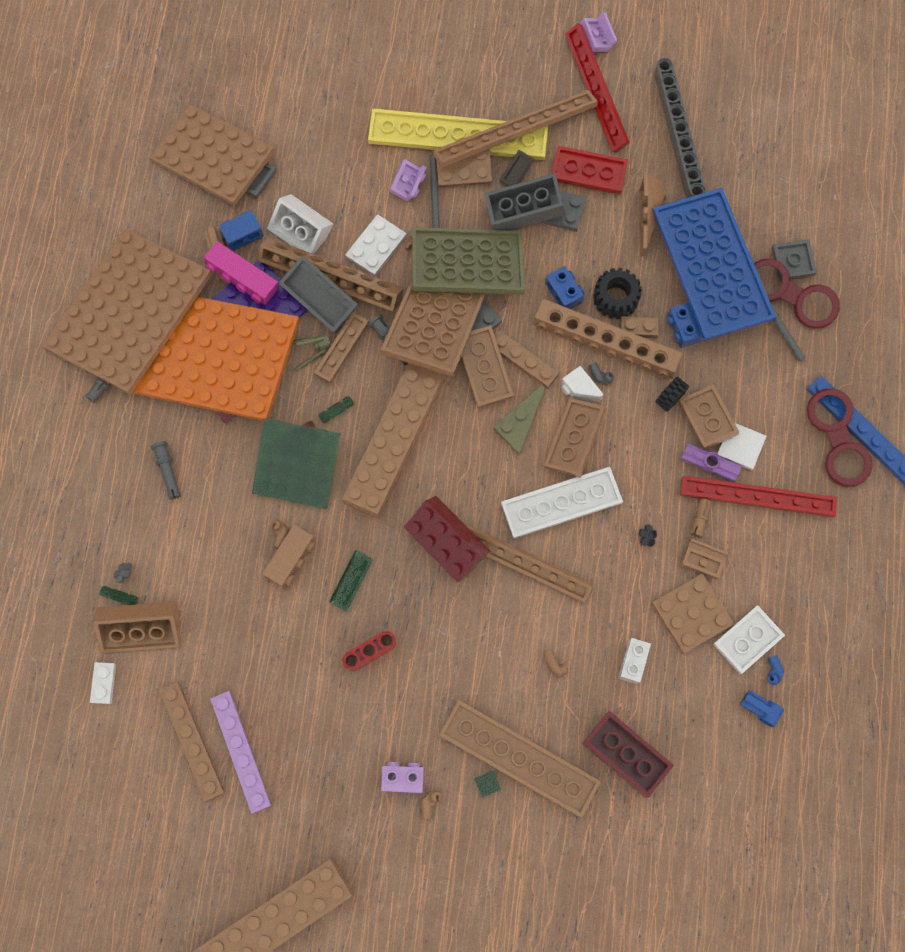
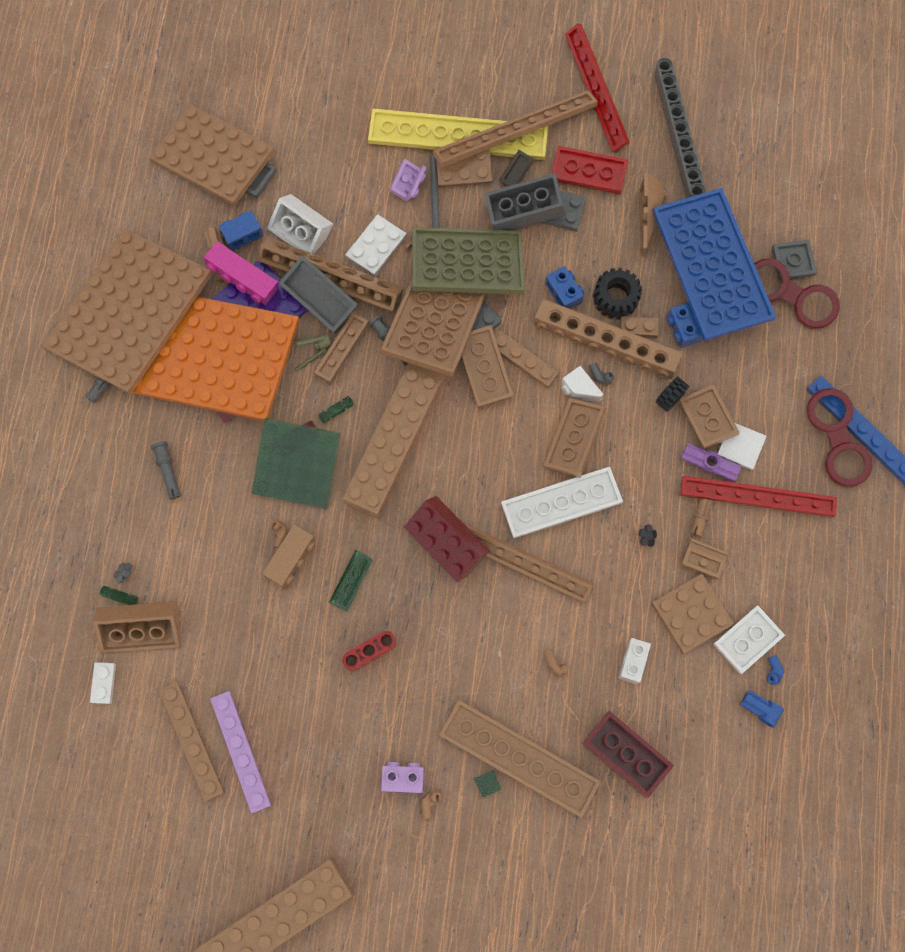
olive wing [493,385,545,454] -> none
lavender bracket [580,12,617,52] -> none
dark grey piece [771,304,805,361] -> none

